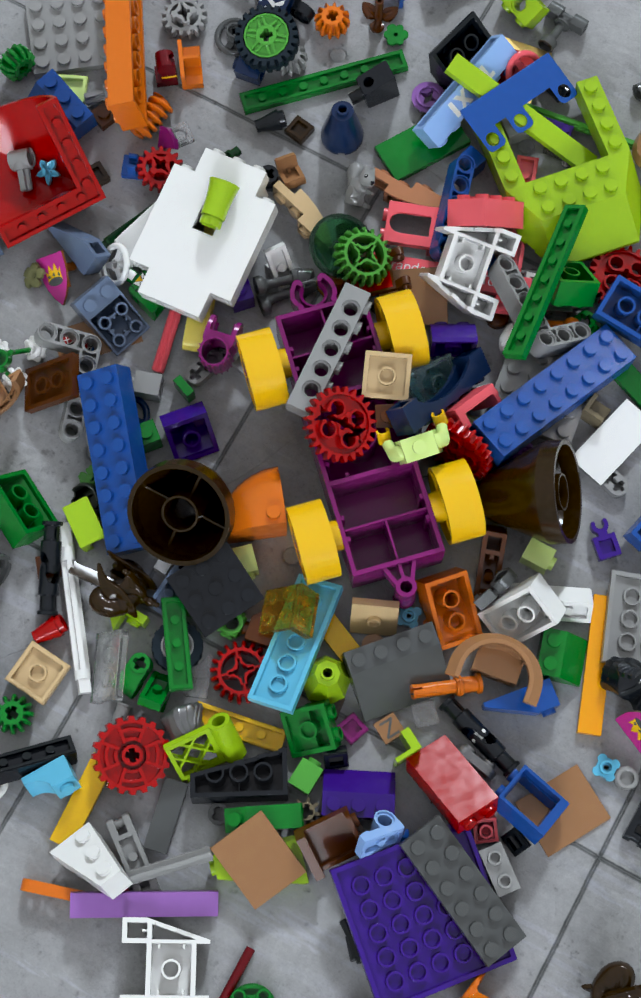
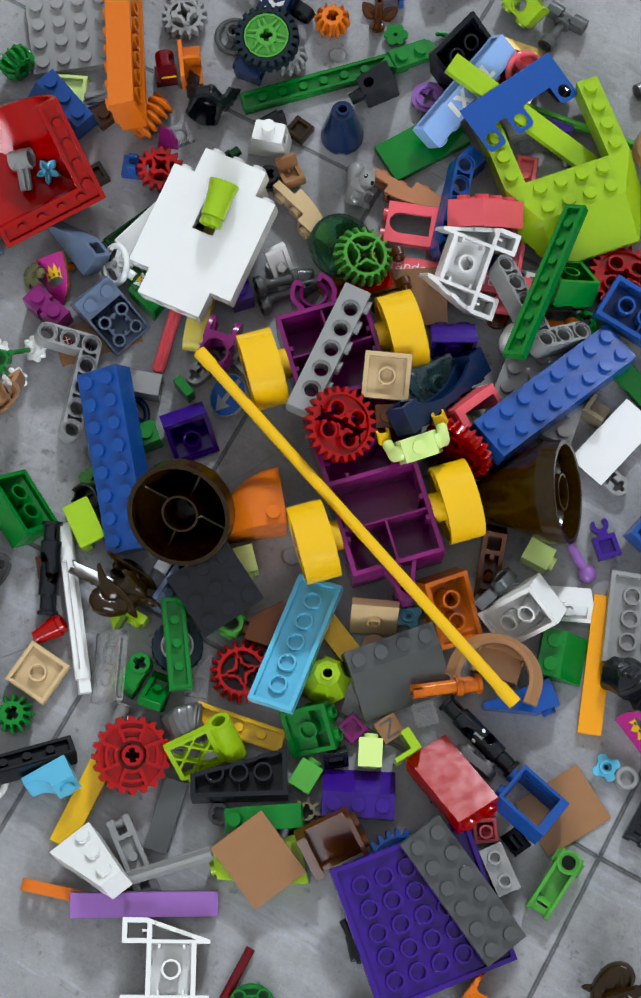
reddish brown plate [25,352,79,414] -> none
clear yellow bracket [259,583,319,639] -> none
light blue plate [355,810,405,859] -> none
none -> magenta piece [22,284,73,327]
none -> black helmet [186,70,241,126]
none -> yellow piece [194,347,520,709]
none -> blue piece [209,374,248,418]
none -> white torso [248,119,292,159]
none -> yellowish green brick [357,733,383,770]
none -> green plate [382,31,448,73]
none -> bright green piece [525,847,585,921]
none -> medium lavender bar [566,543,597,584]

